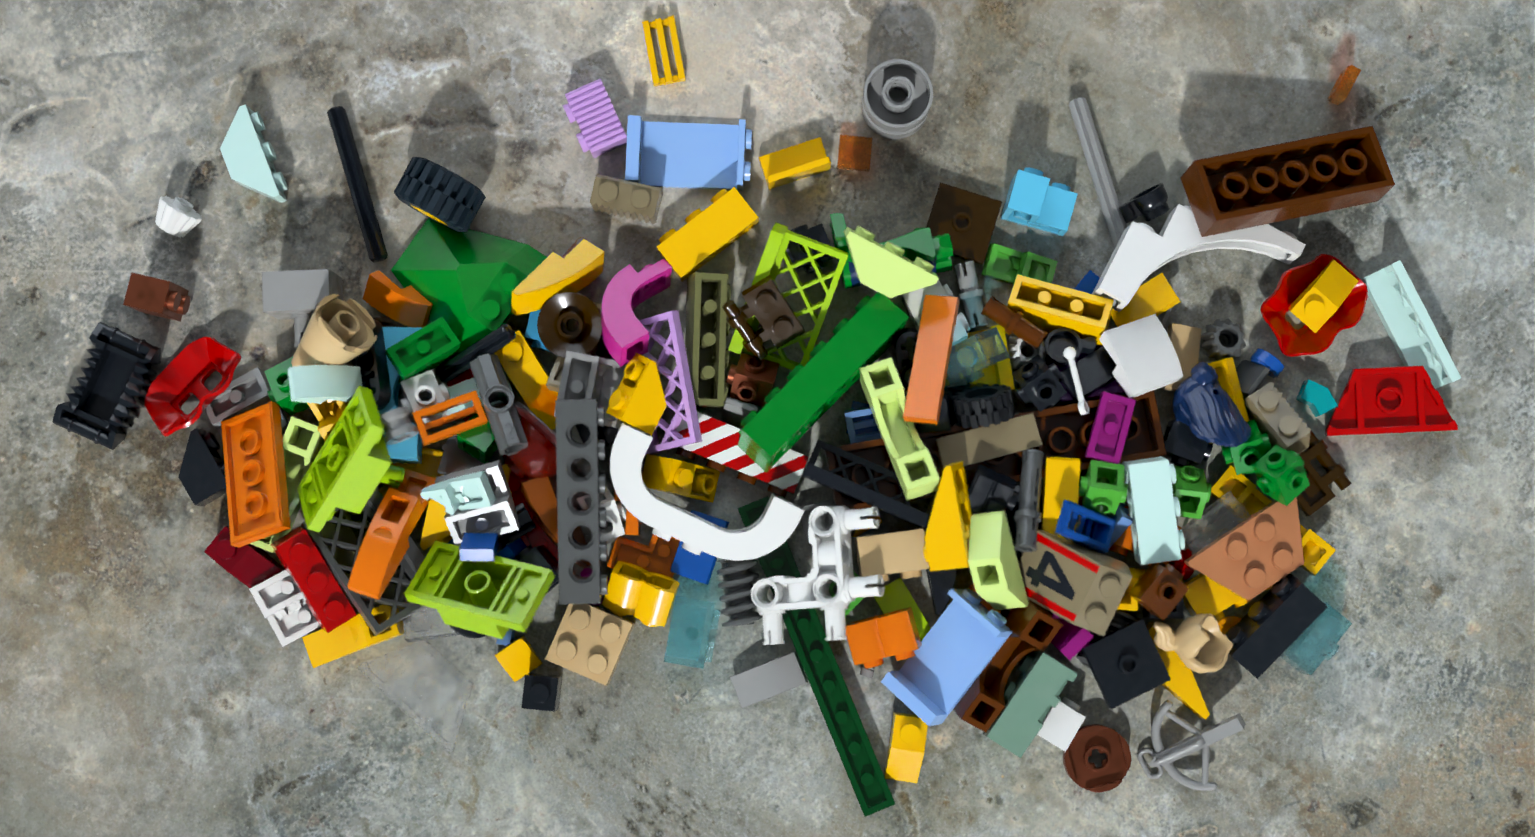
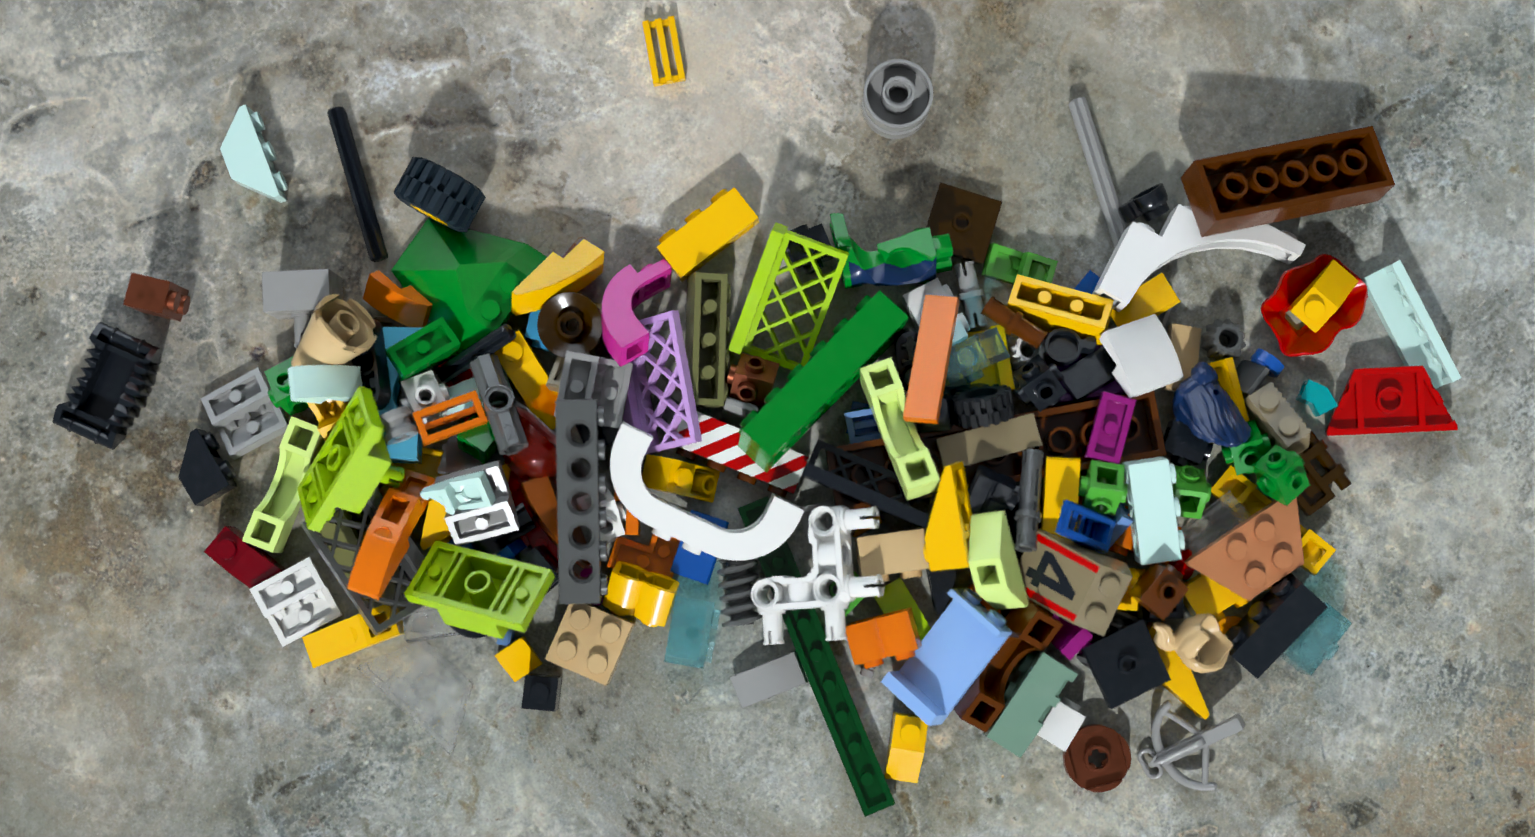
red piece [144,336,241,437] -> none
white piece [155,196,202,238] -> none
orange tile [221,401,291,548] -> none
red arch [270,526,357,633] -> none
blue tile [459,533,499,561] -> none
lavender brick [562,79,627,158] -> none
dark tan brick [590,174,662,225] -> none
yellow slope [606,353,667,435] -> none
light blue panel [625,115,752,190] -> none
dark brown plate [722,275,805,361] -> none
yellow panel [759,137,831,190] -> none
clear orange tile [837,135,872,172] -> none
yellowish green slope [844,226,939,298] -> none
medium azure brick [1000,167,1078,236] -> none
white hinge [1063,347,1089,415] -> none
clear orange tile [1327,65,1361,106] -> none

